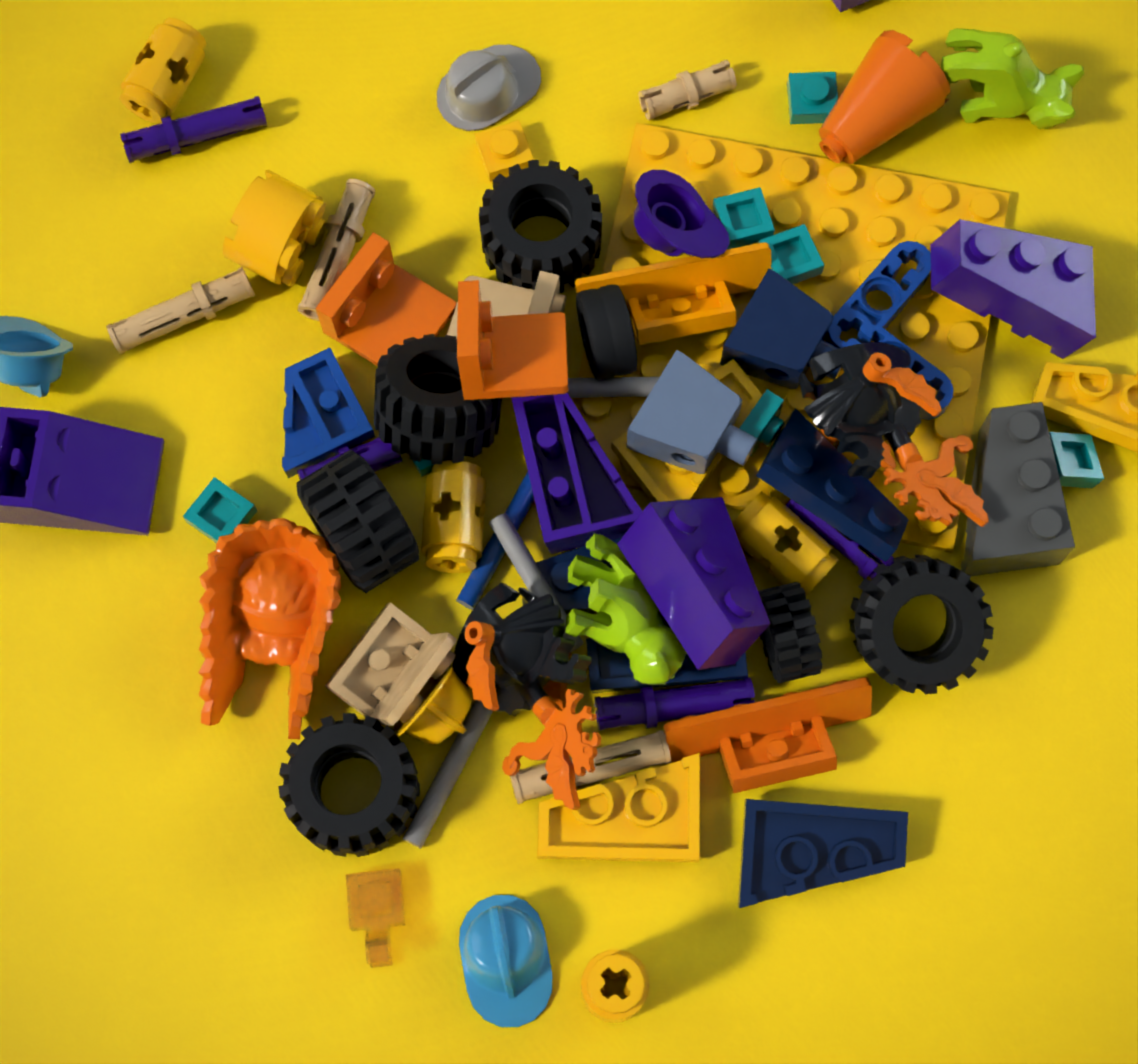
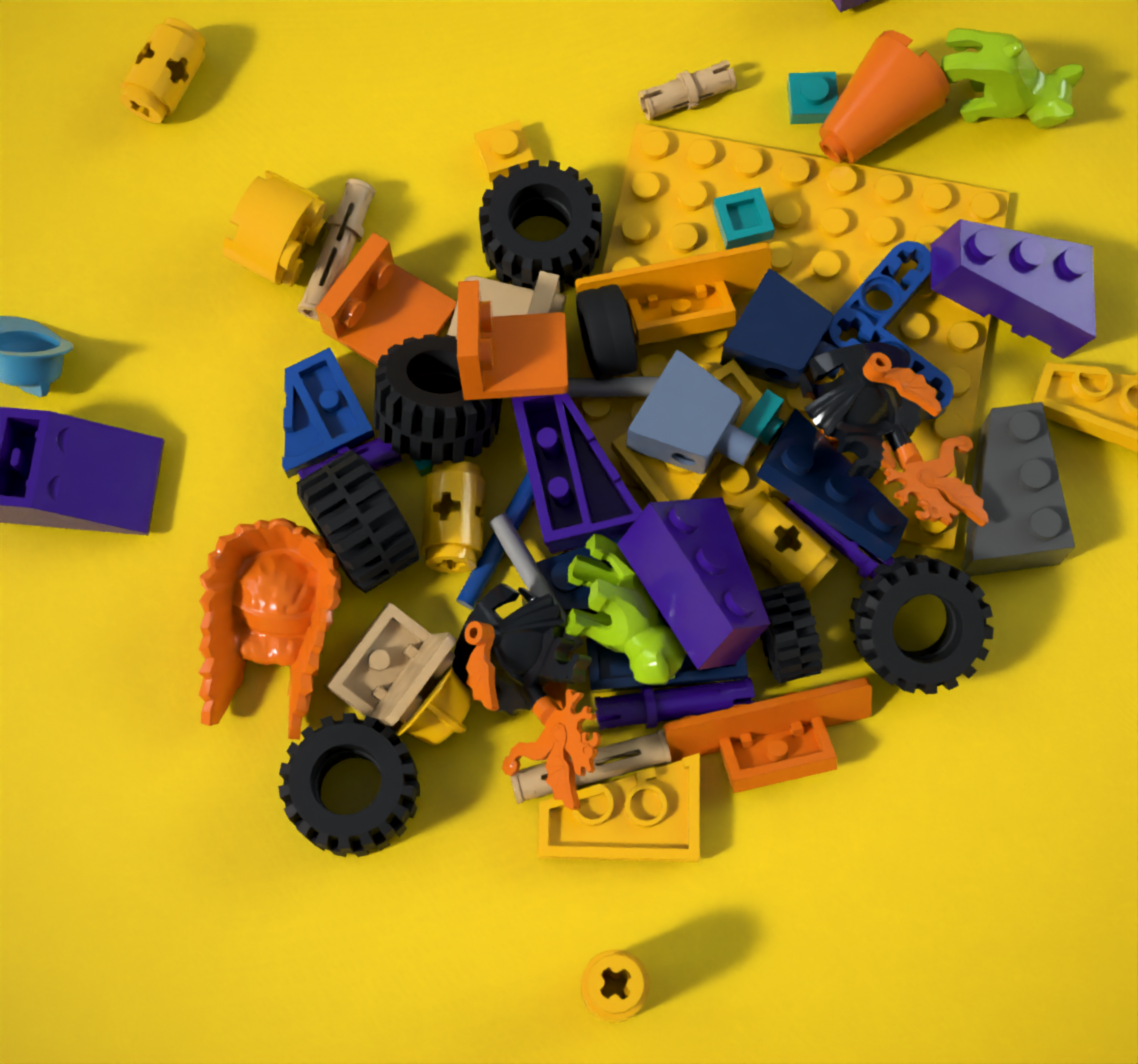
tan pin [106,267,256,354] -> none
dark purple pin [120,96,267,163] -> none
teal plate [183,477,257,543] -> none
clear yellow plate [346,868,406,968] -> none
light grey bar [403,700,493,849] -> none
light grey piece [437,45,541,131] -> none
dark azure piece [459,895,552,1027] -> none
dark purple piece [634,169,730,258] -> none
dark blue wing [738,799,908,908] -> none
teal plate [759,224,824,284] -> none
teal plate [1049,432,1104,488] -> none

